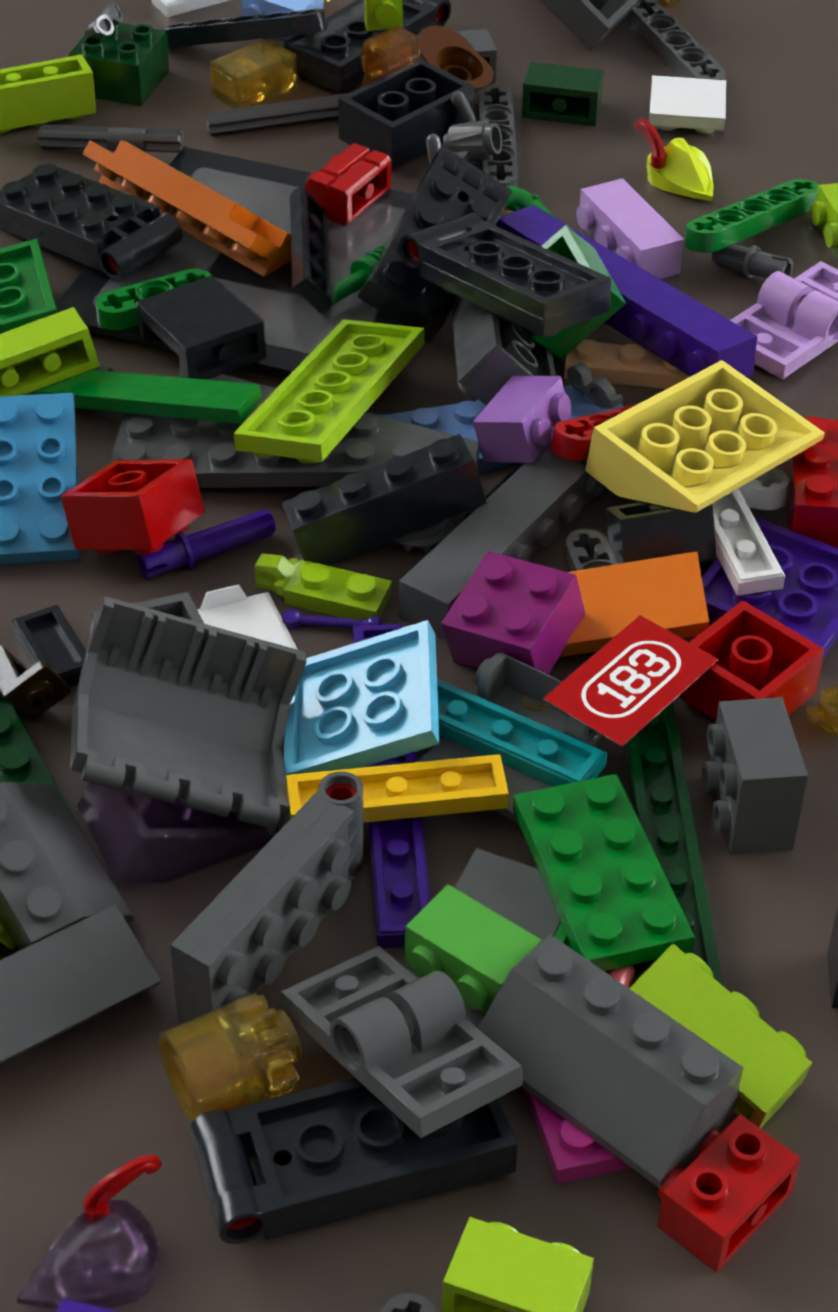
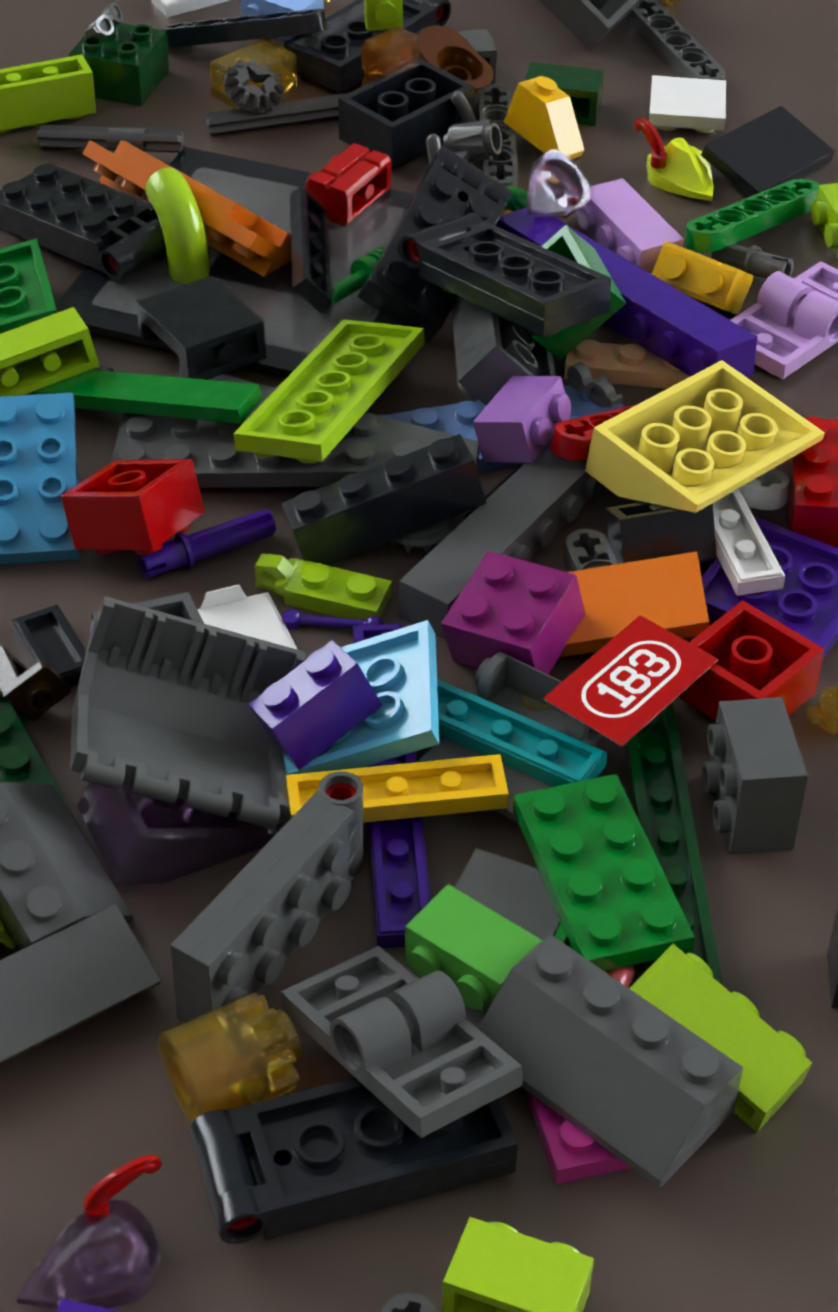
green beam [96,269,212,330] -> none
red brick [657,1114,801,1273] -> none
none -> lime cylinder [145,168,210,284]
none -> dark grey gear [224,58,285,113]
none -> dark purple brick [248,640,382,770]
none -> yellow slope [504,76,584,164]
none -> clear purple piece [527,150,590,218]
none -> yellow brick [651,241,753,315]
none -> black tile [701,106,835,197]

